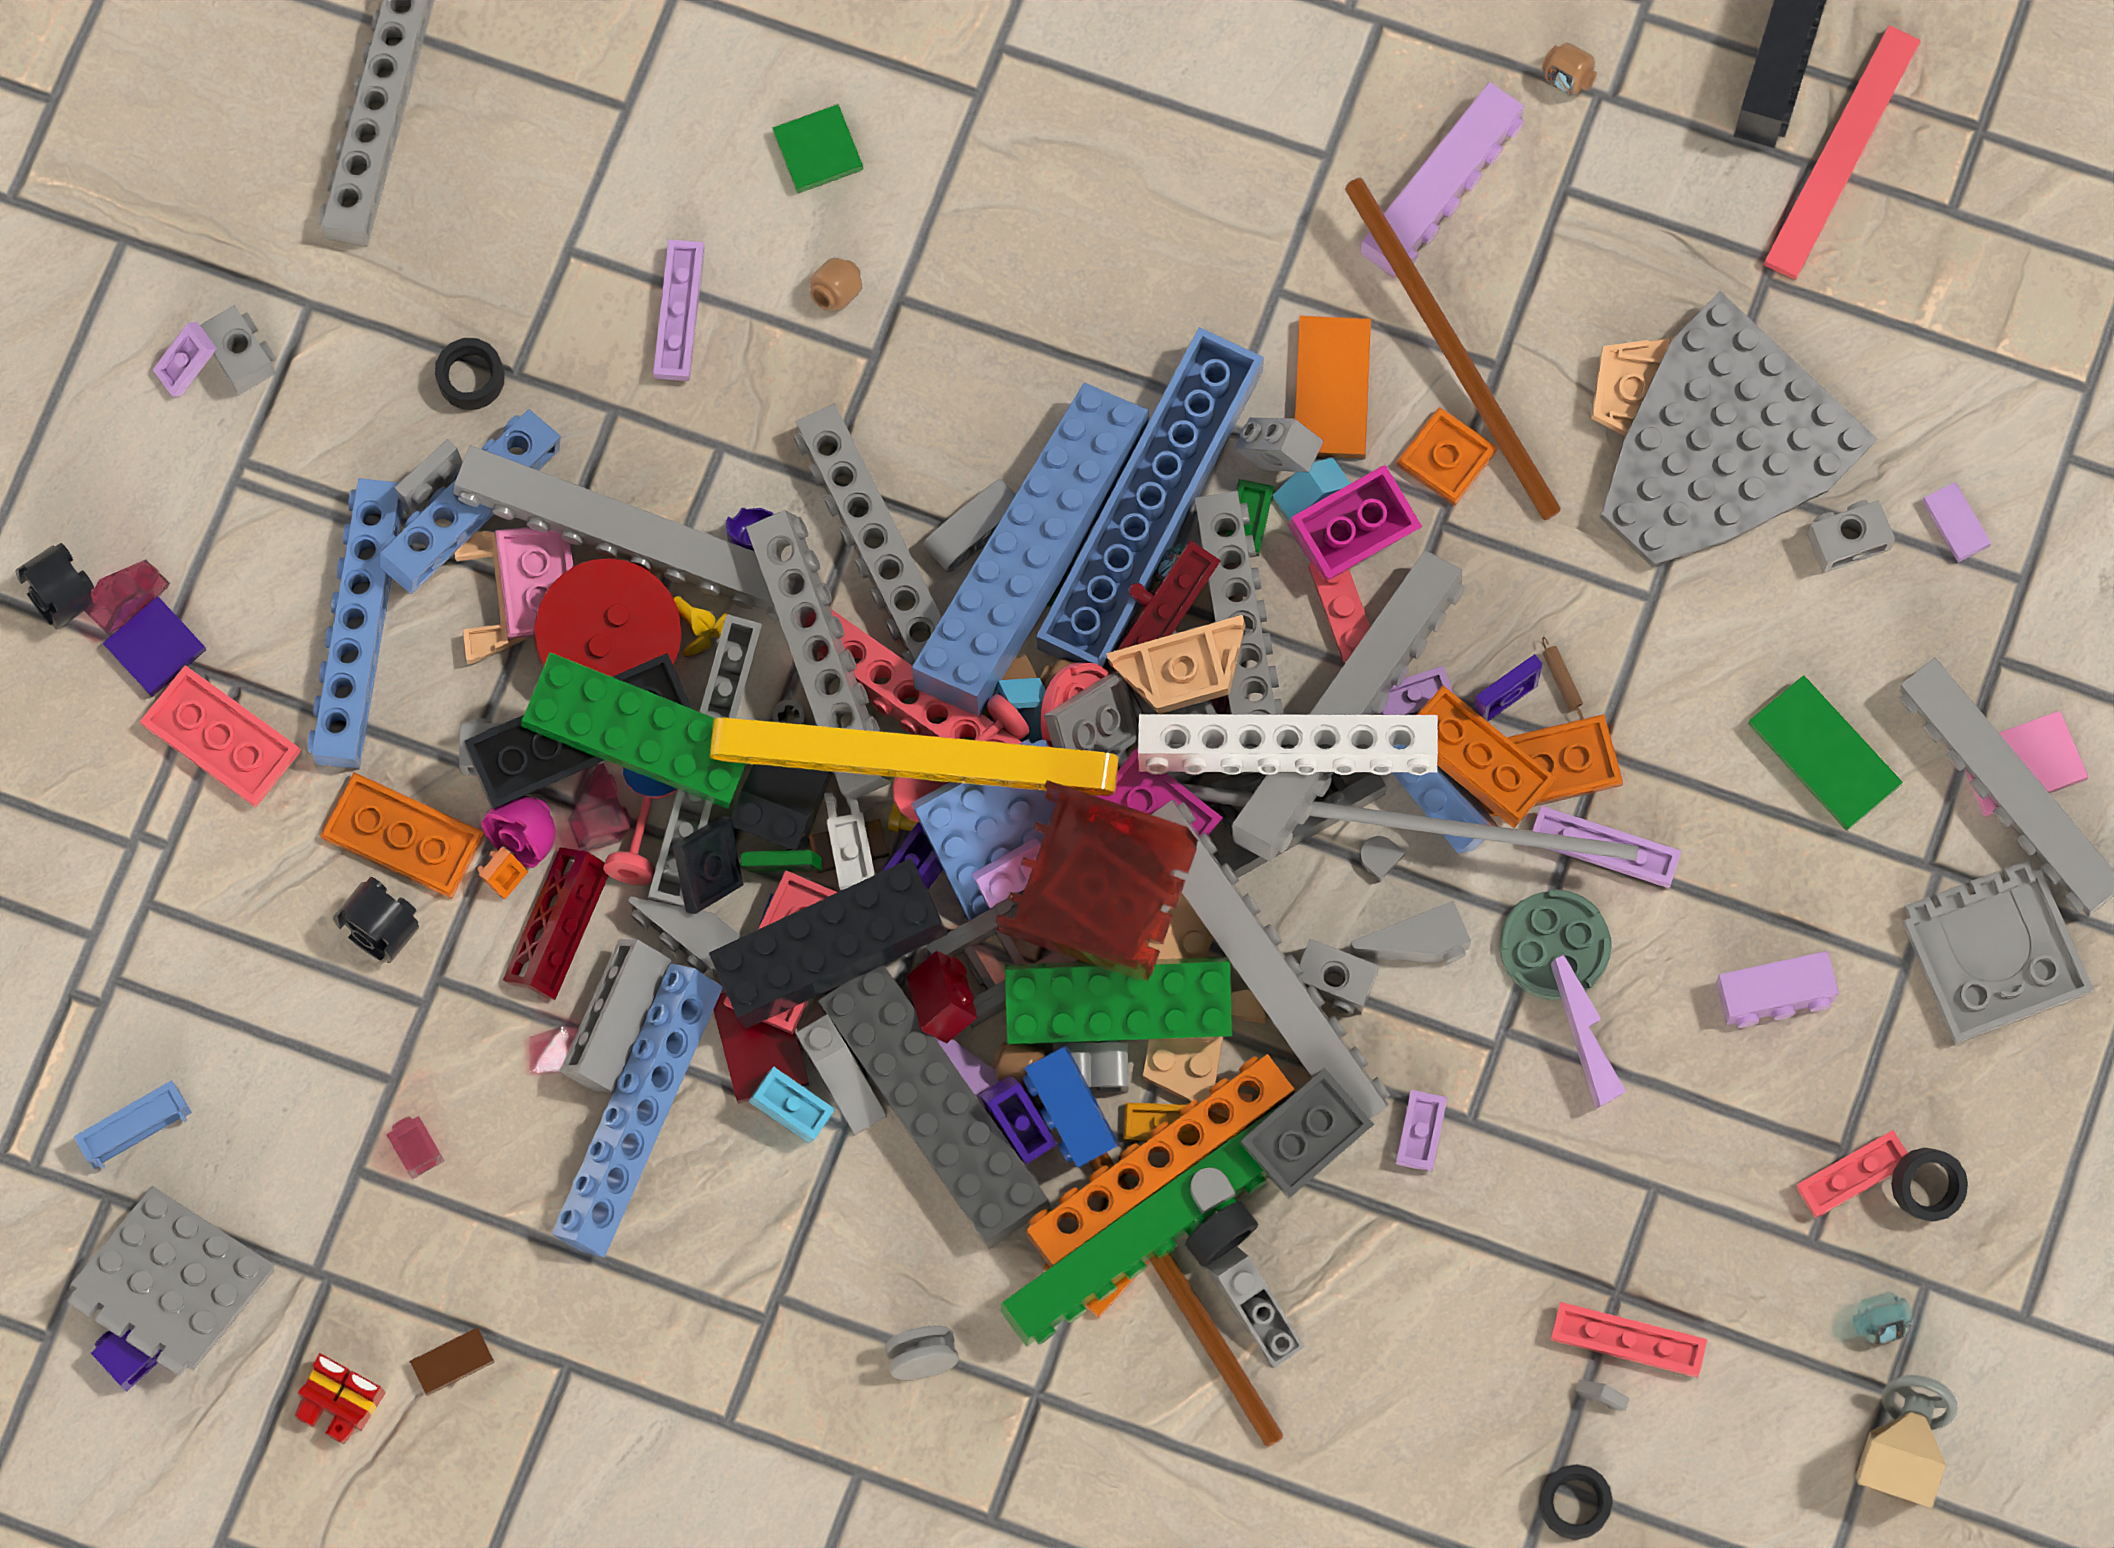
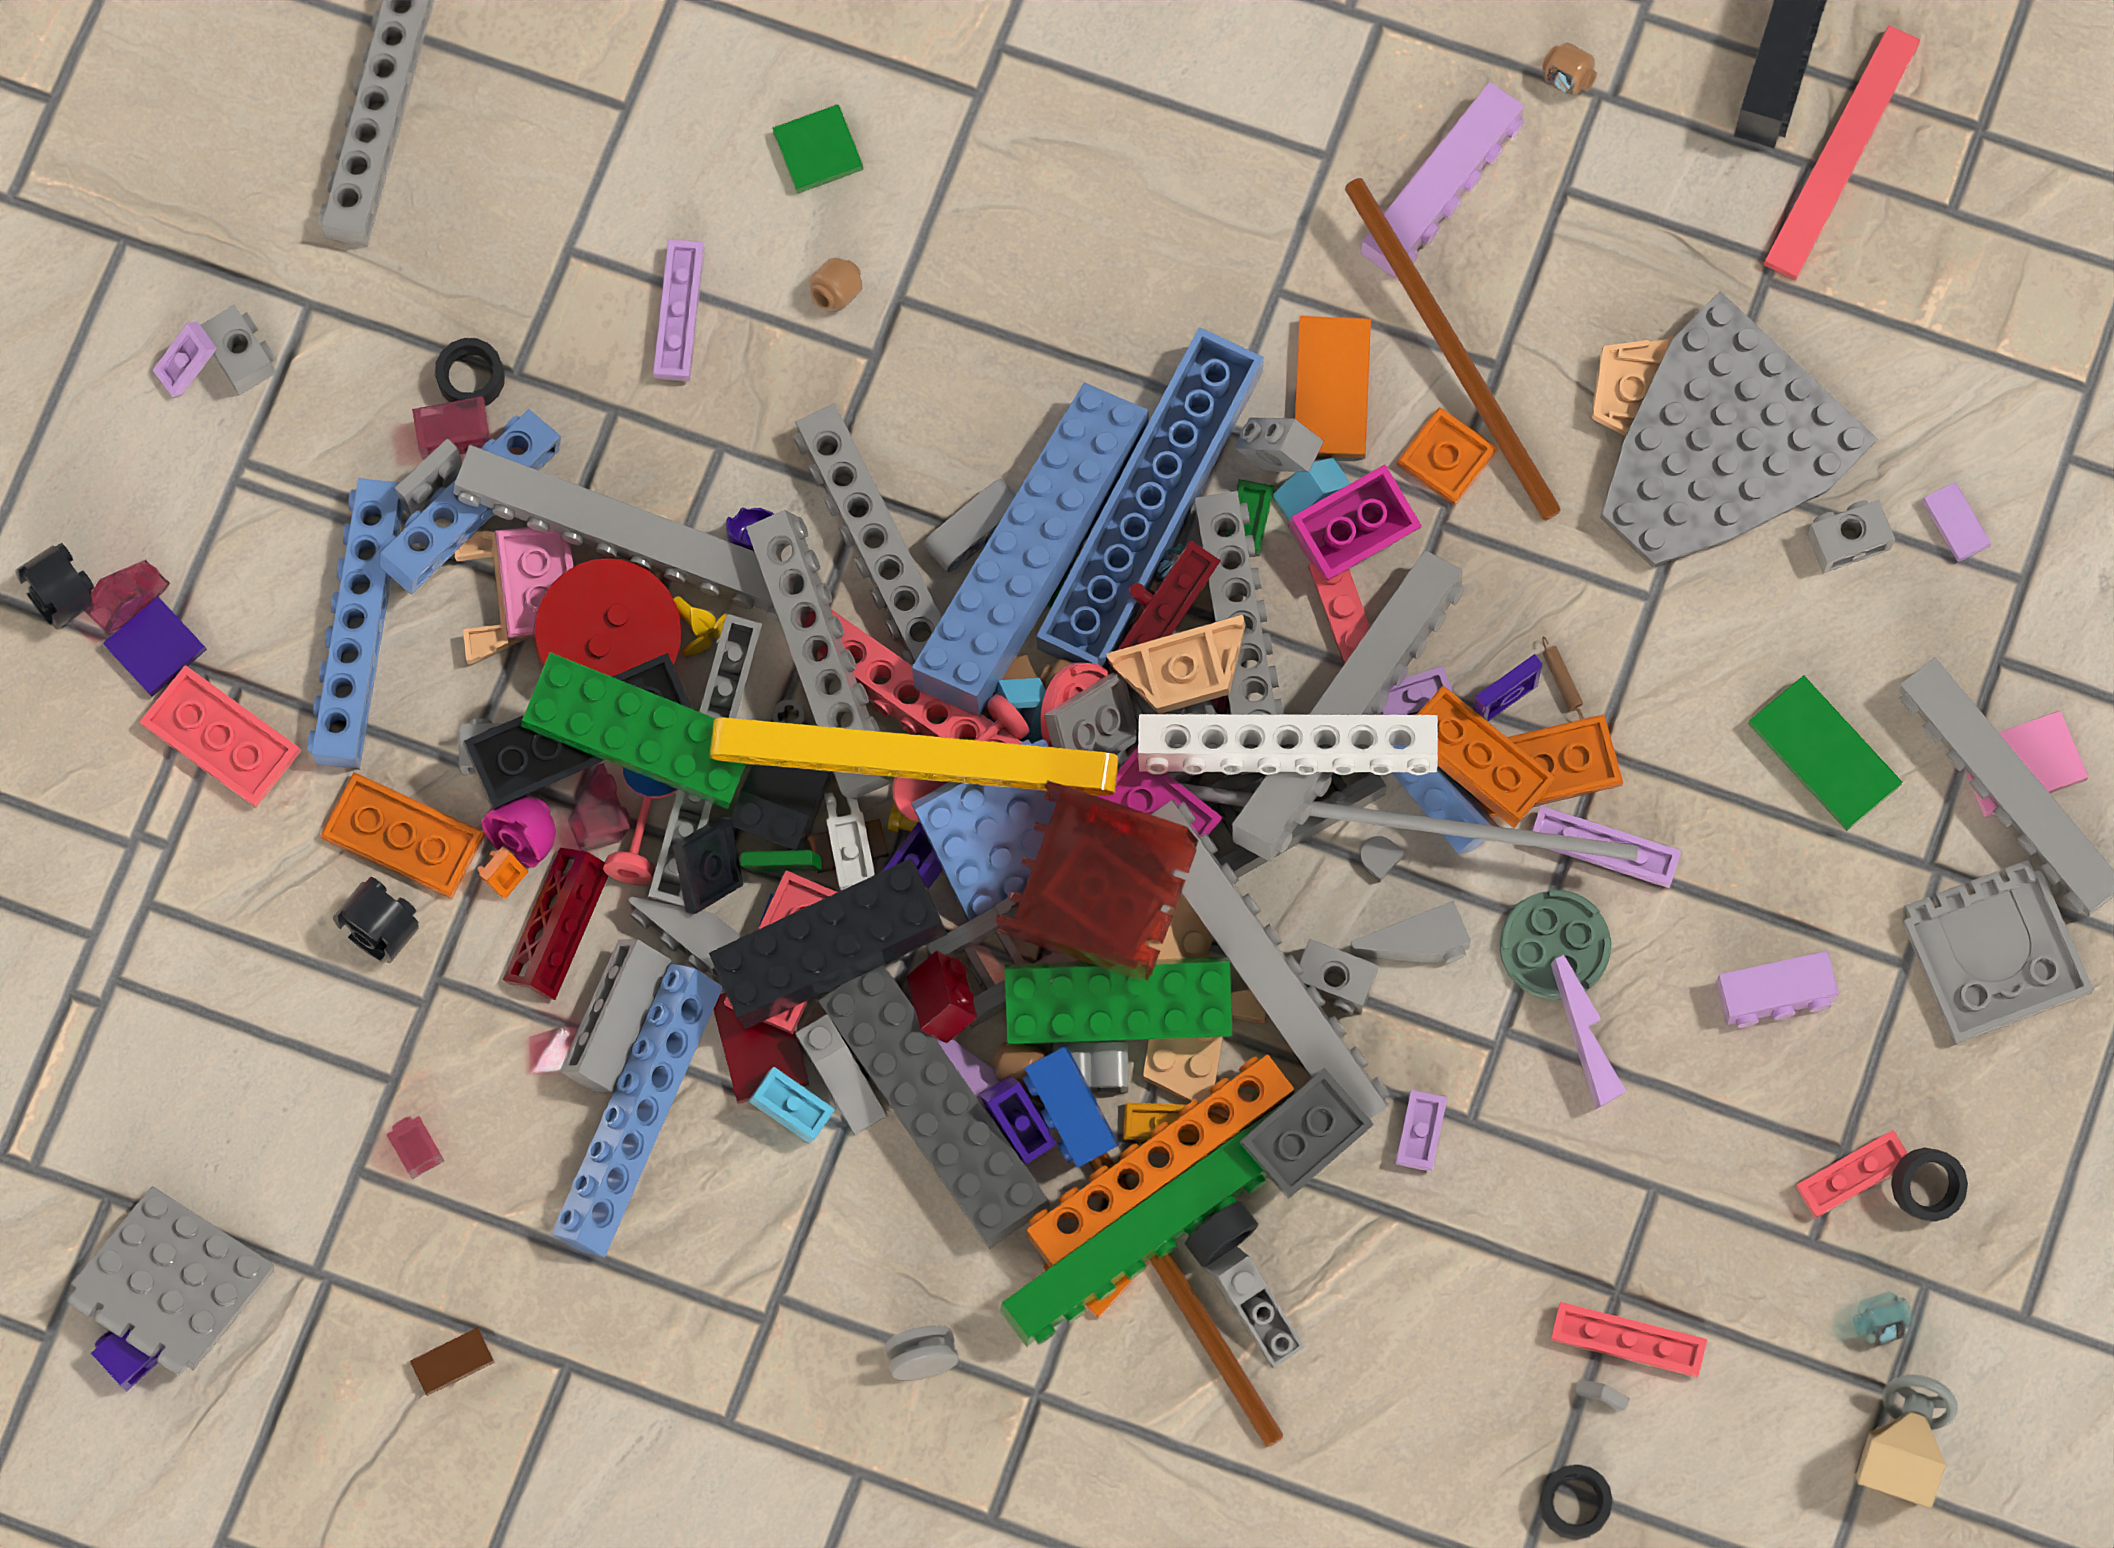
medium blue container [74,1080,192,1170] -> none
red hips [295,1353,386,1445] -> none
lavender plate [971,838,1054,909] -> none
light grey tile [1190,1168,1236,1214] -> none
none -> clear pink brick [412,396,492,461]

